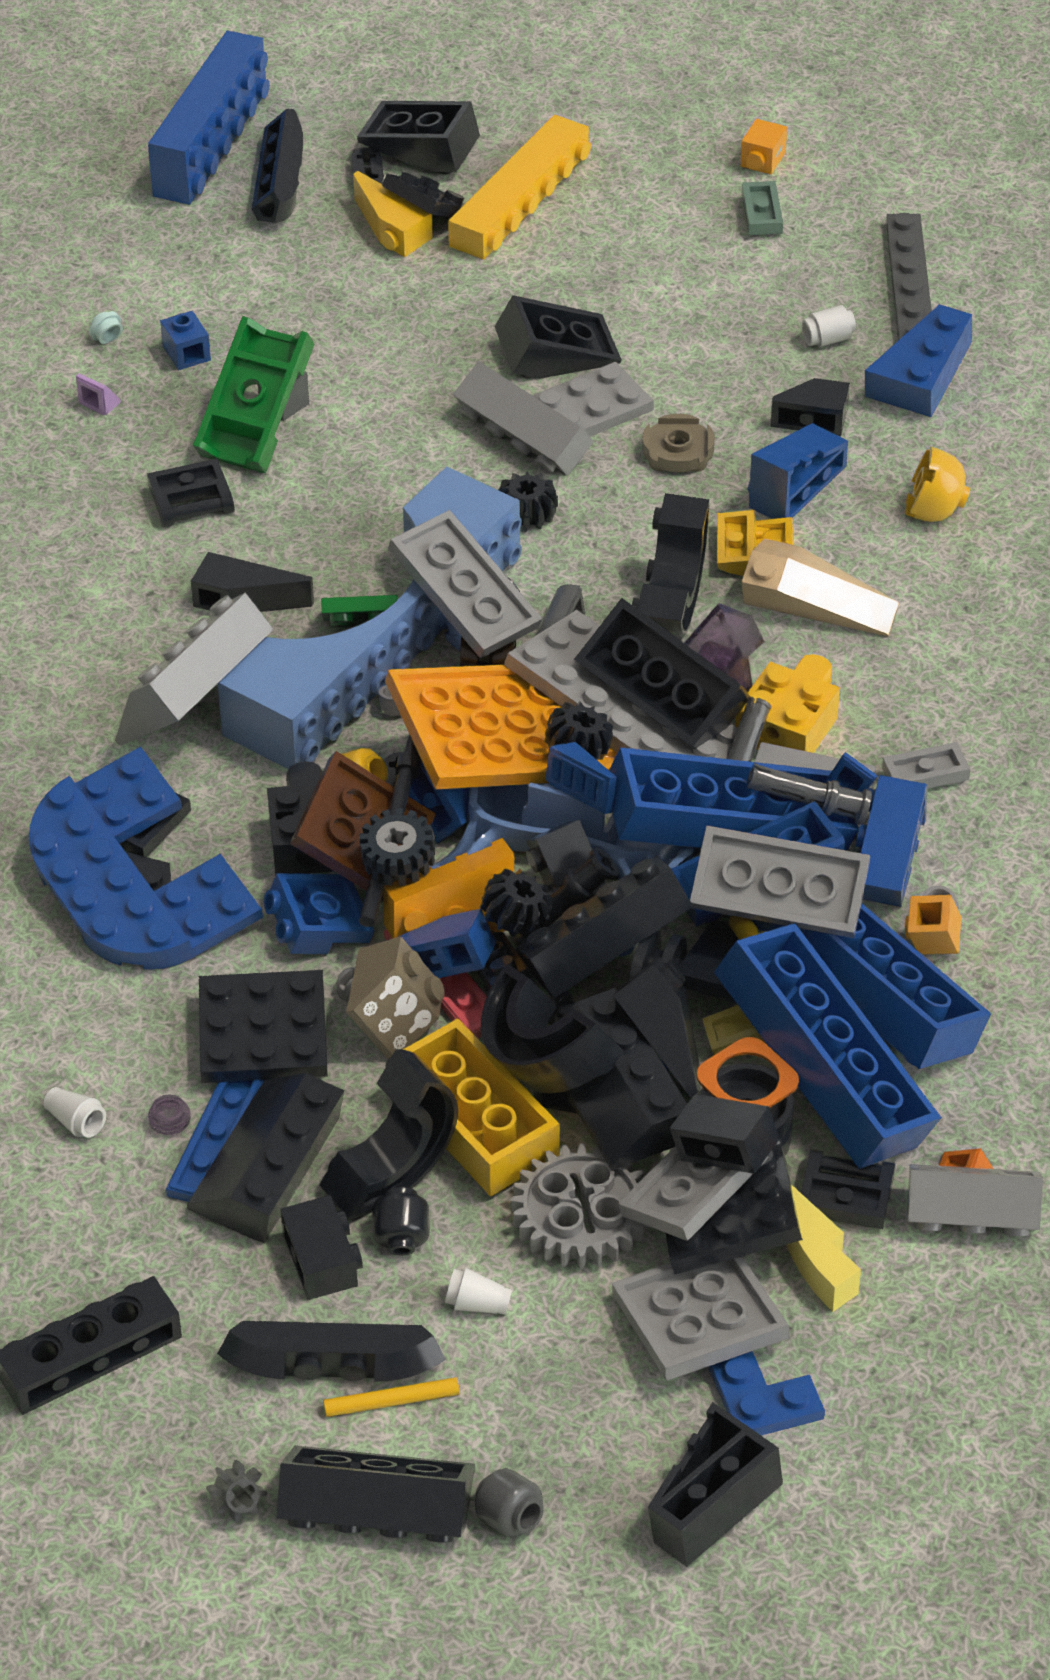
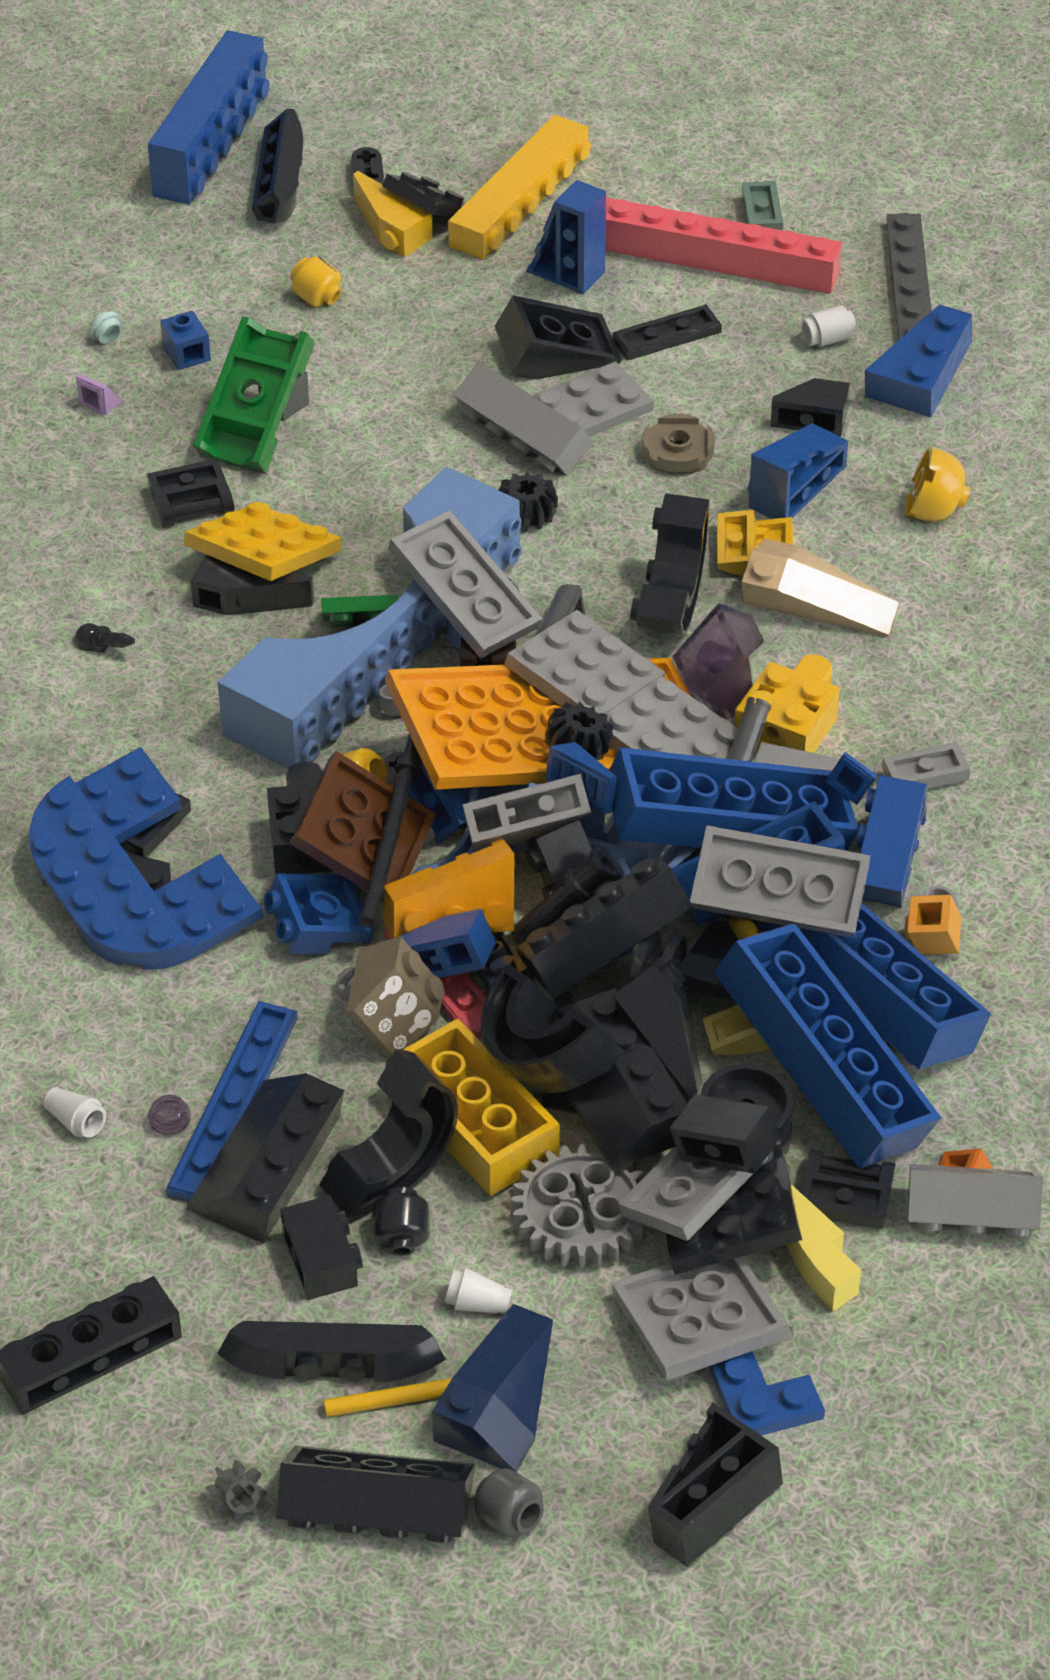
light grey slope [115,593,274,746] -> none
black plate [199,970,328,1083] -> none
black slope [357,101,480,174] -> none
black wheel [359,808,435,886] -> none
black gear [480,868,553,938] -> none
black slope [574,598,750,749] -> none
orange piece [697,1037,799,1108] -> none
light orange brick [740,119,787,175] -> none
dark grey pin [747,763,872,825] -> none
none -> black bar [74,623,135,652]
none -> yellow plate [184,502,342,581]
none -> yellow head [290,256,342,307]
none -> dark blue wedge [432,1304,553,1472]
none -> light grey slope [463,774,591,852]
none -> blue wedge [526,180,606,294]
none -> coral brick [605,197,842,294]
none -> black tile [612,304,722,361]

